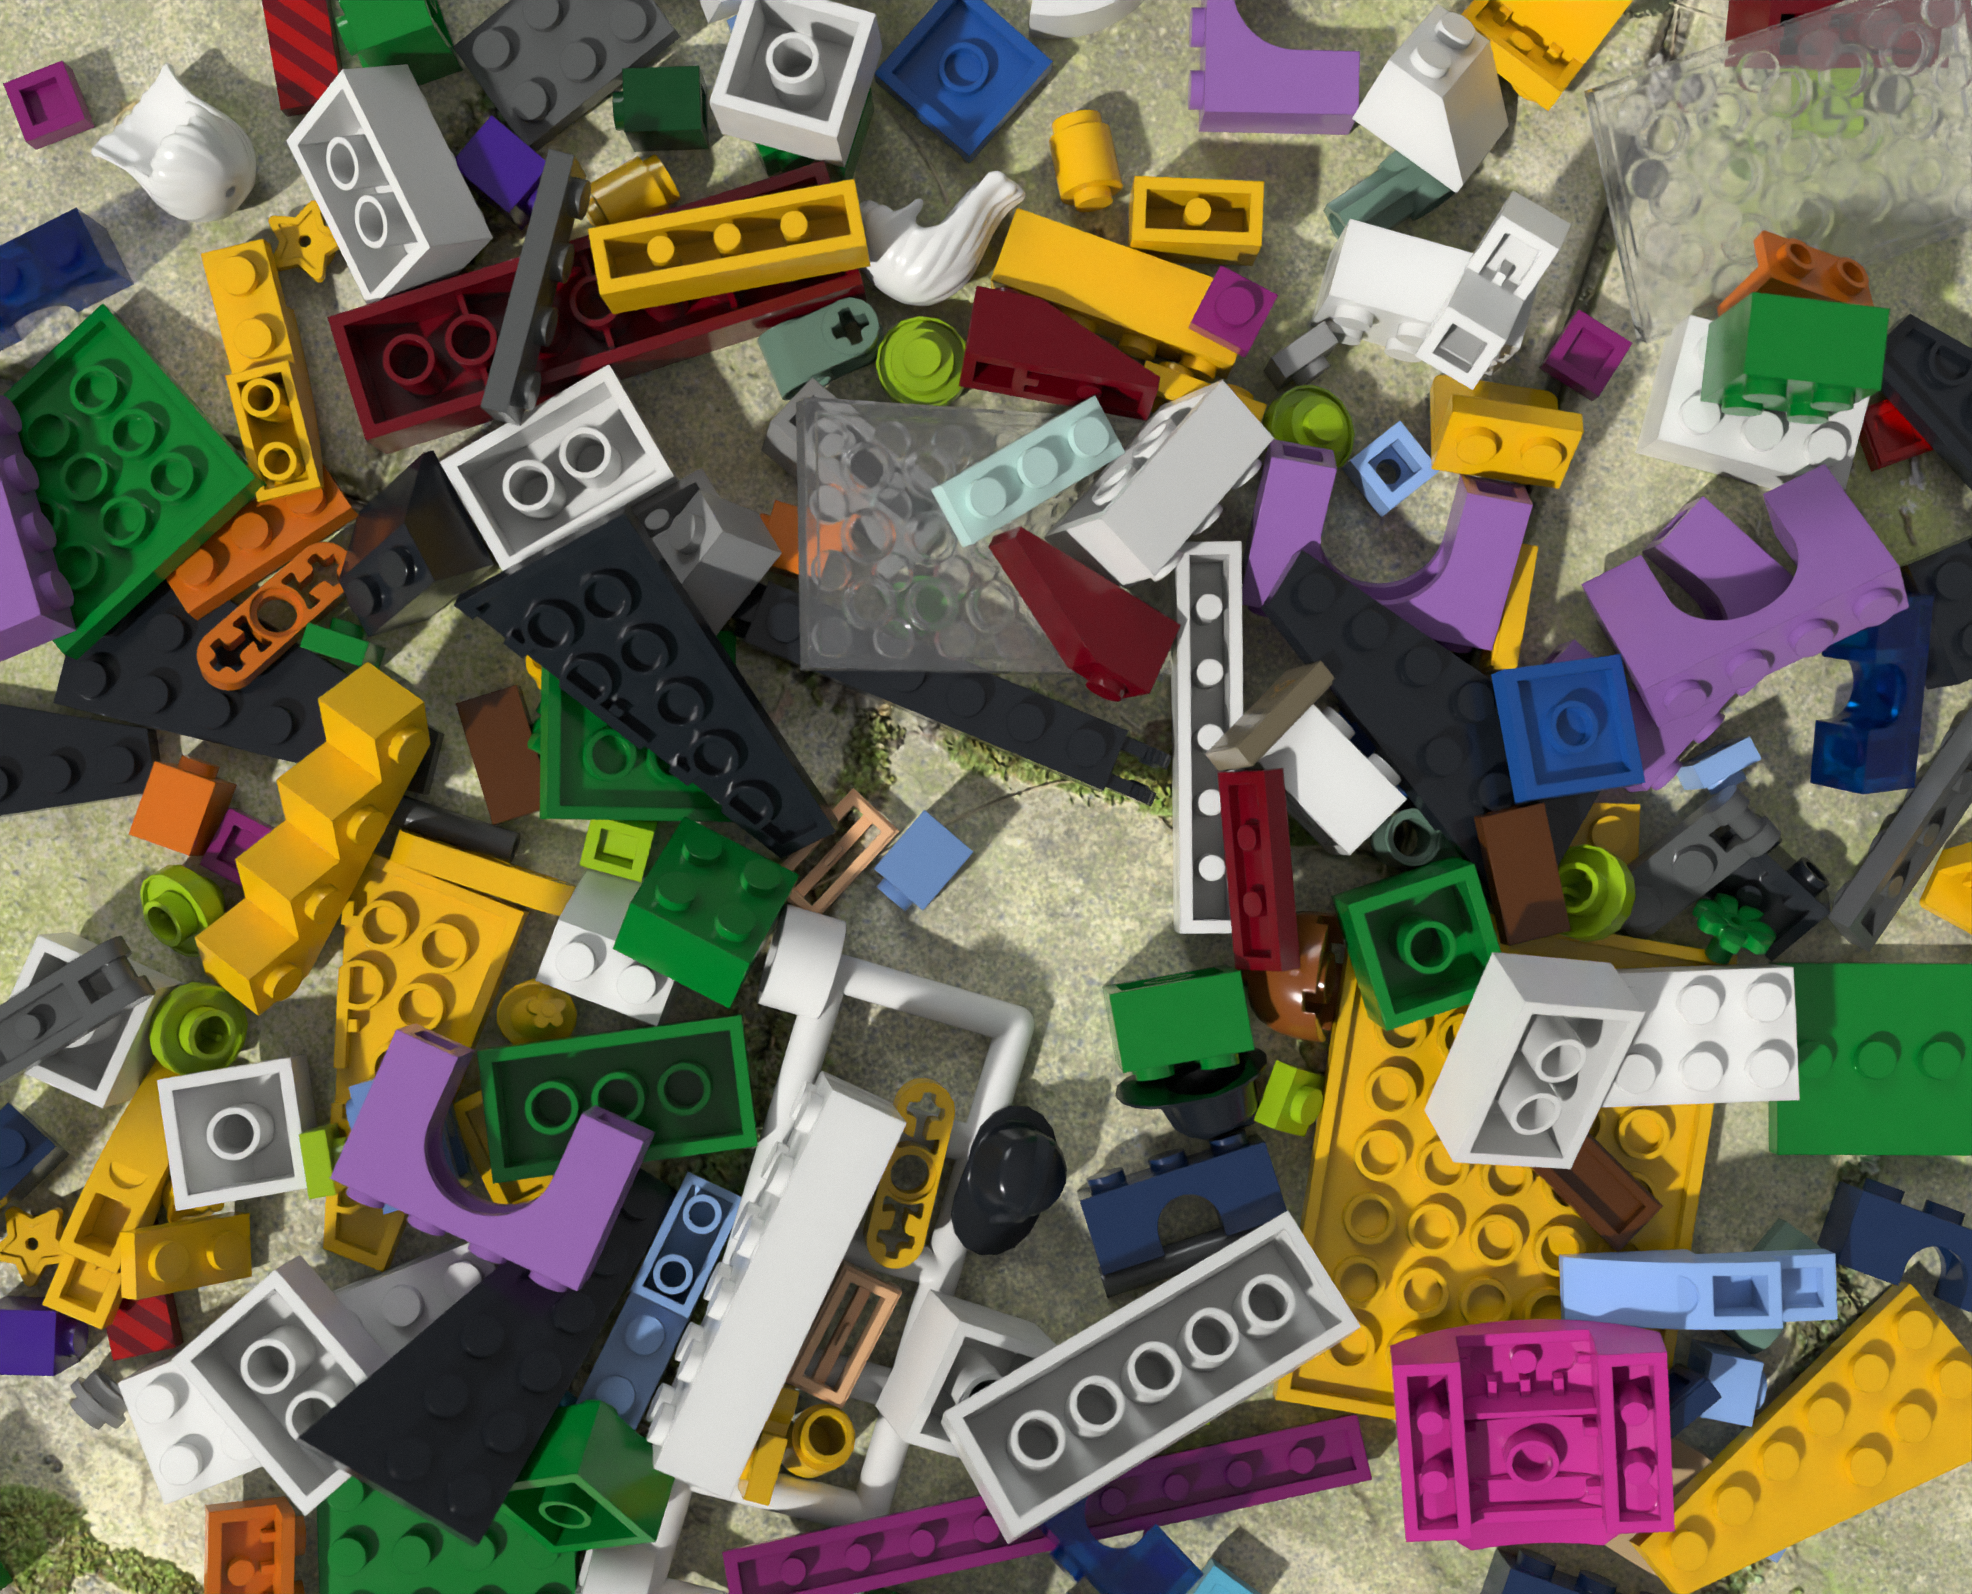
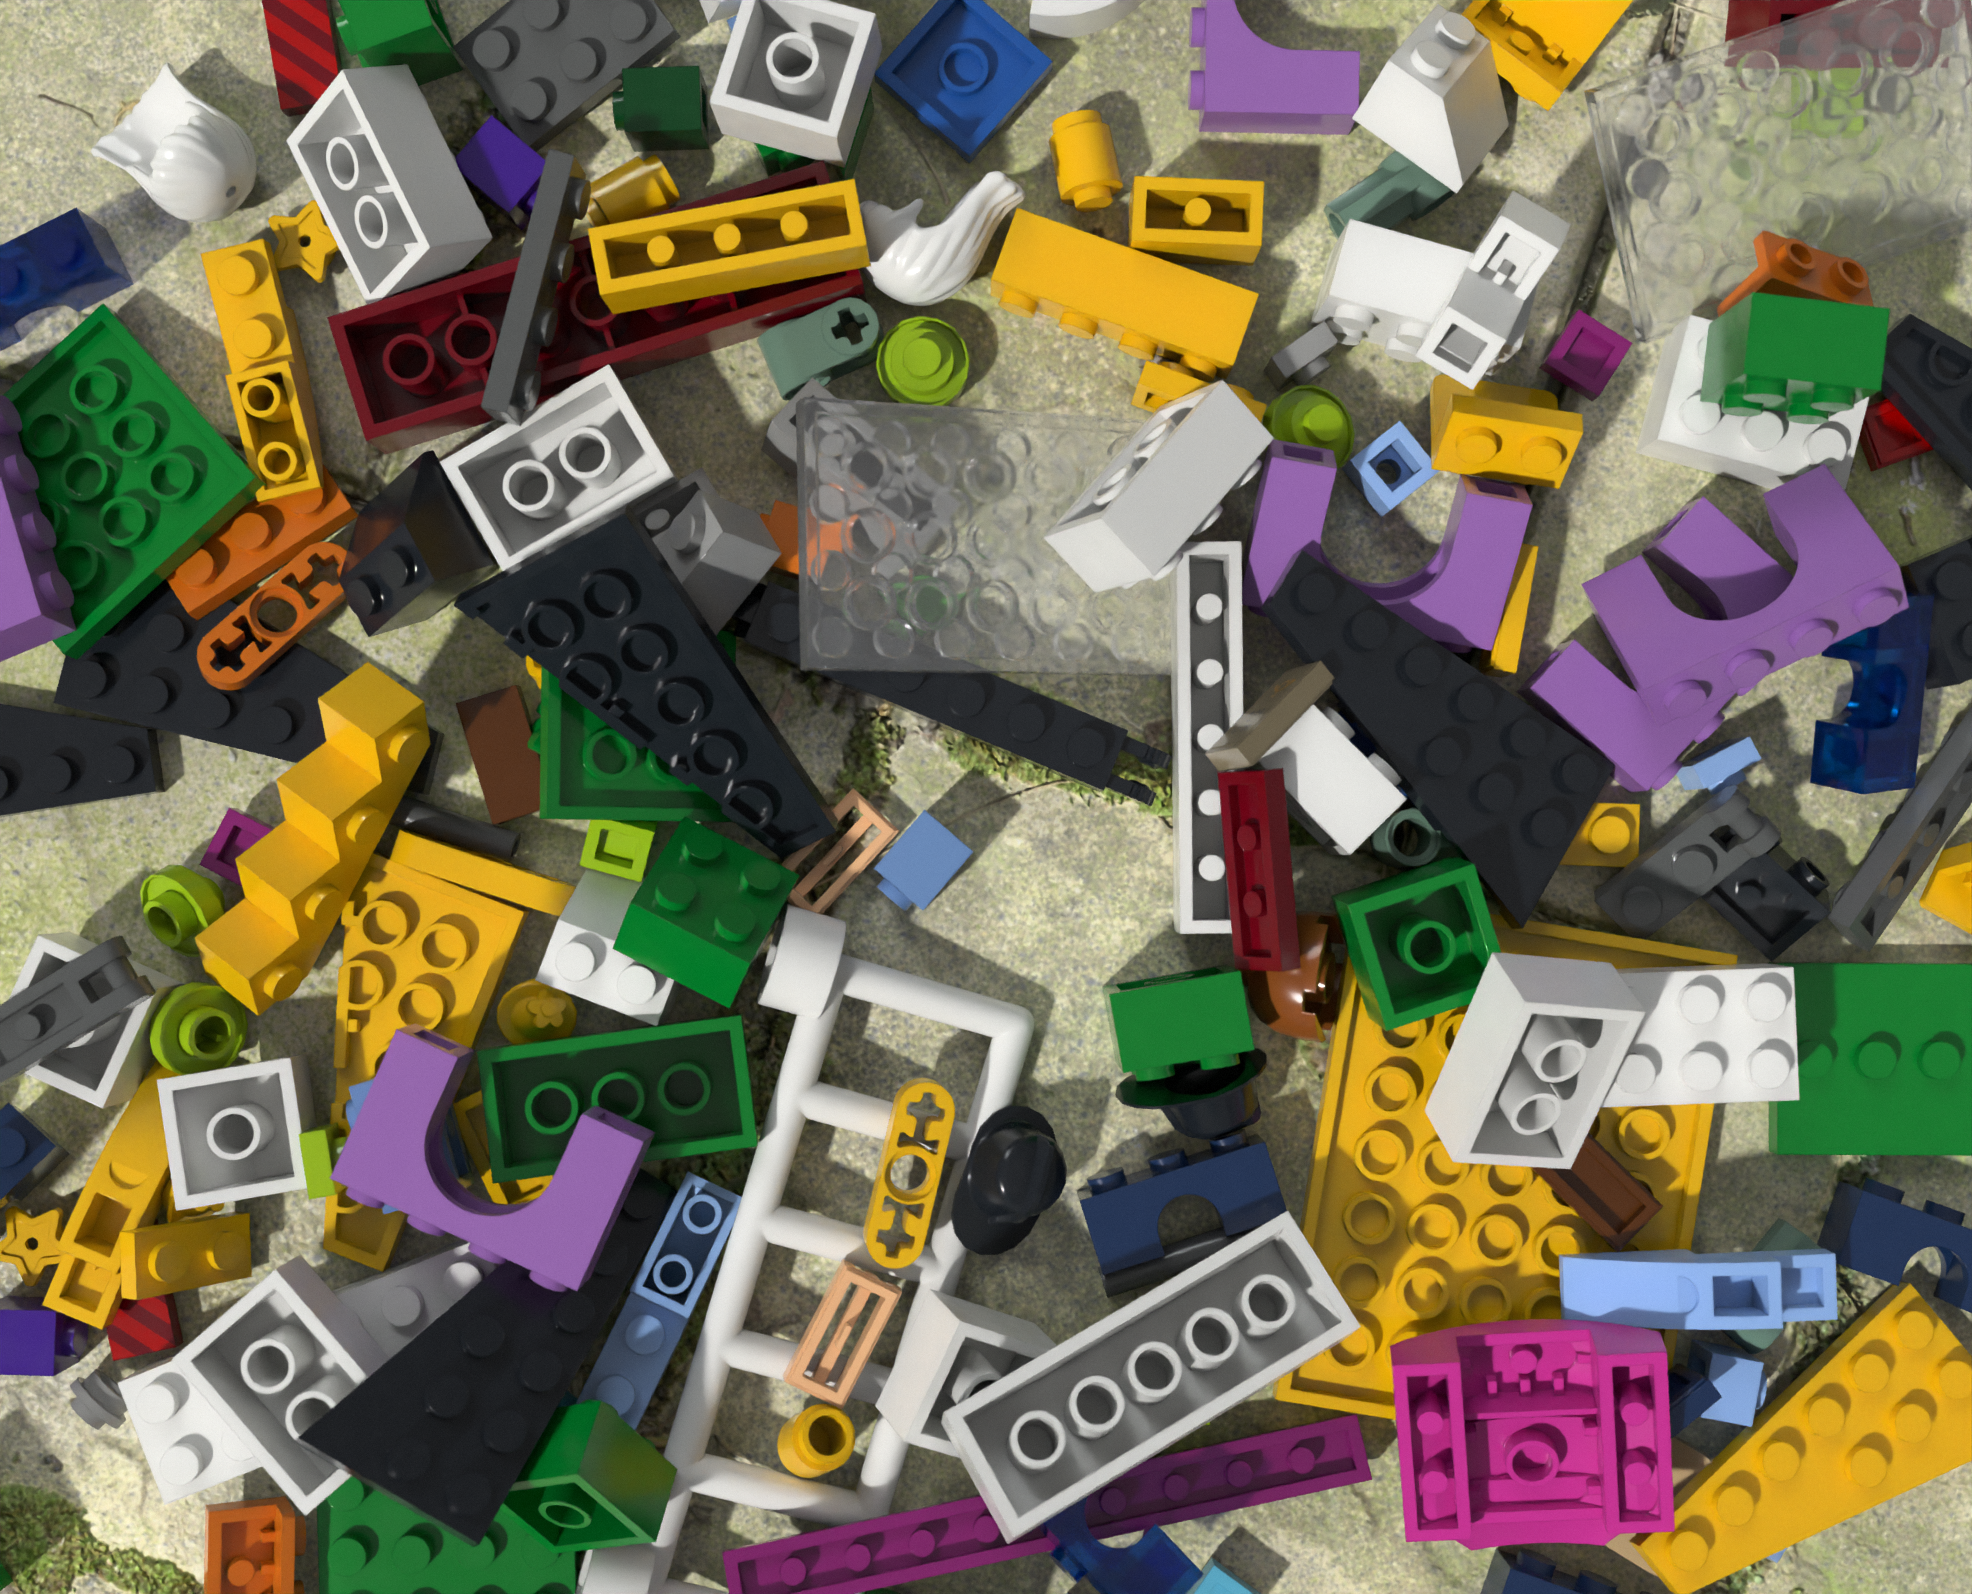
magenta plate [3,61,95,150] -> none
orange brick [129,755,237,856] -> none
green plate [300,617,386,669] -> none
white brick [646,1070,907,1500] -> none
yellow plate [738,1383,800,1506] -> none
light aqua plate [931,395,1126,547] -> none
dark red slope [959,286,1160,421] -> none
dark red slope [989,526,1181,702] -> none
magenta plate [1188,265,1278,358] -> none
lime plate [1254,1060,1325,1137] -> none
reddish brown tile [1474,801,1571,946] -> none
blue plate [1491,654,1646,804] -> none
lime plate [1558,844,1636,942] -> none
green plant [1692,893,1776,965] -> none

